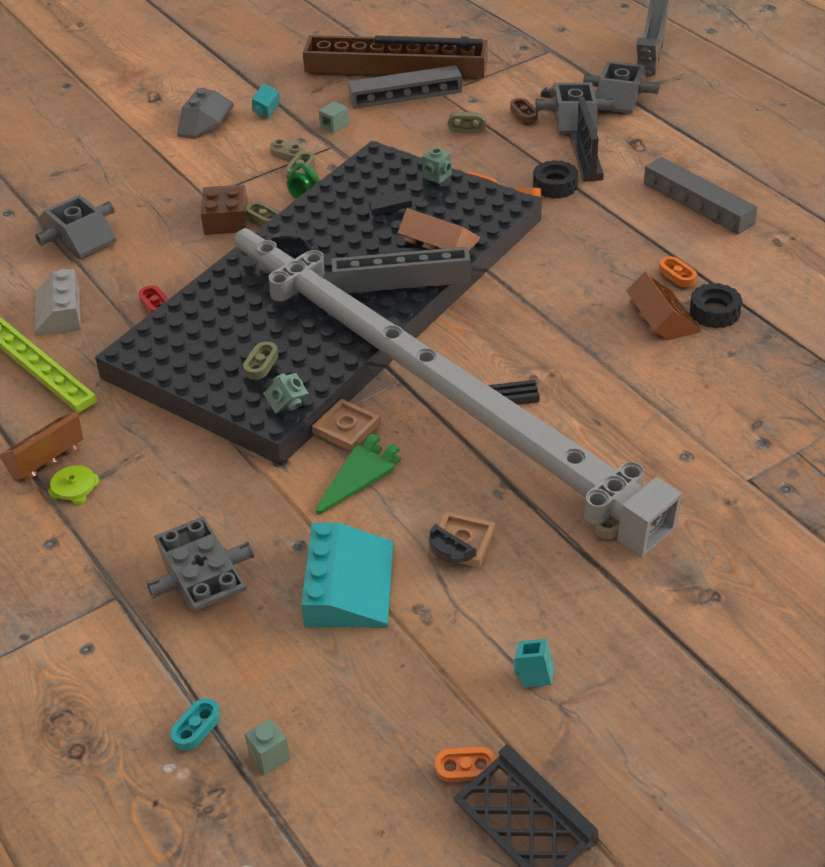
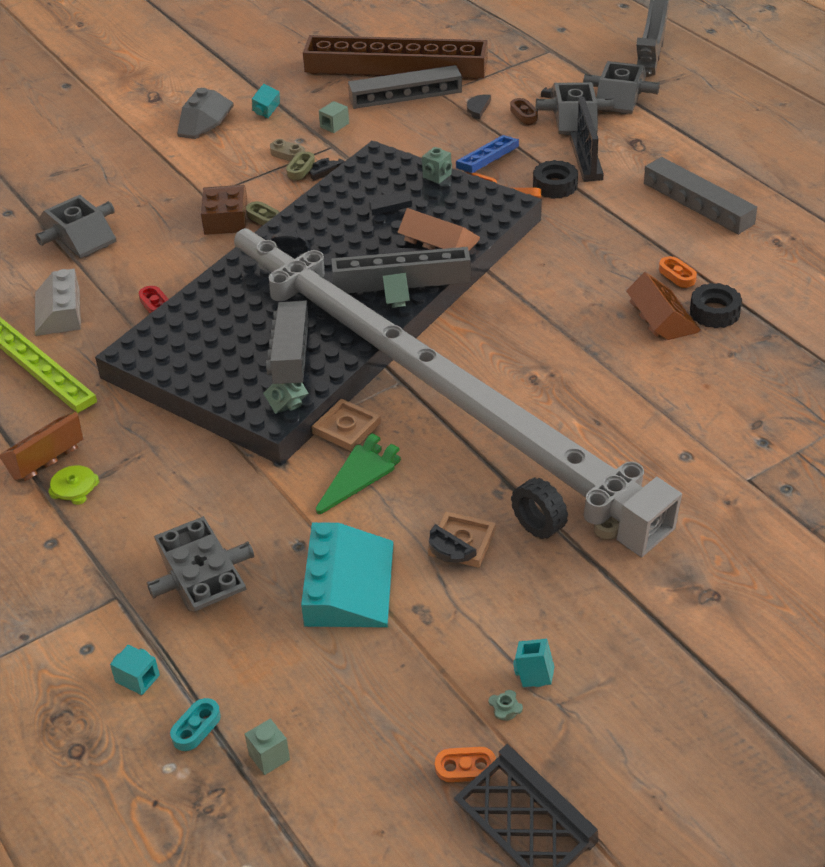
olive plate [243,342,278,380] -> none
green piece [286,163,321,199] -> none
black bar [374,35,483,48] -> none
olive plate [448,112,487,133] -> none
black tile [488,380,540,404] -> none
none -> teal brick [110,644,160,695]
none -> dark grey brick [266,301,308,384]
none -> black tile [310,158,345,181]
none -> sand green brick [383,273,410,308]
none -> blue plate [456,135,519,173]
none -> black tile [467,94,491,119]
none -> sand green plate [488,690,523,721]
none -> black tyre [511,477,568,539]

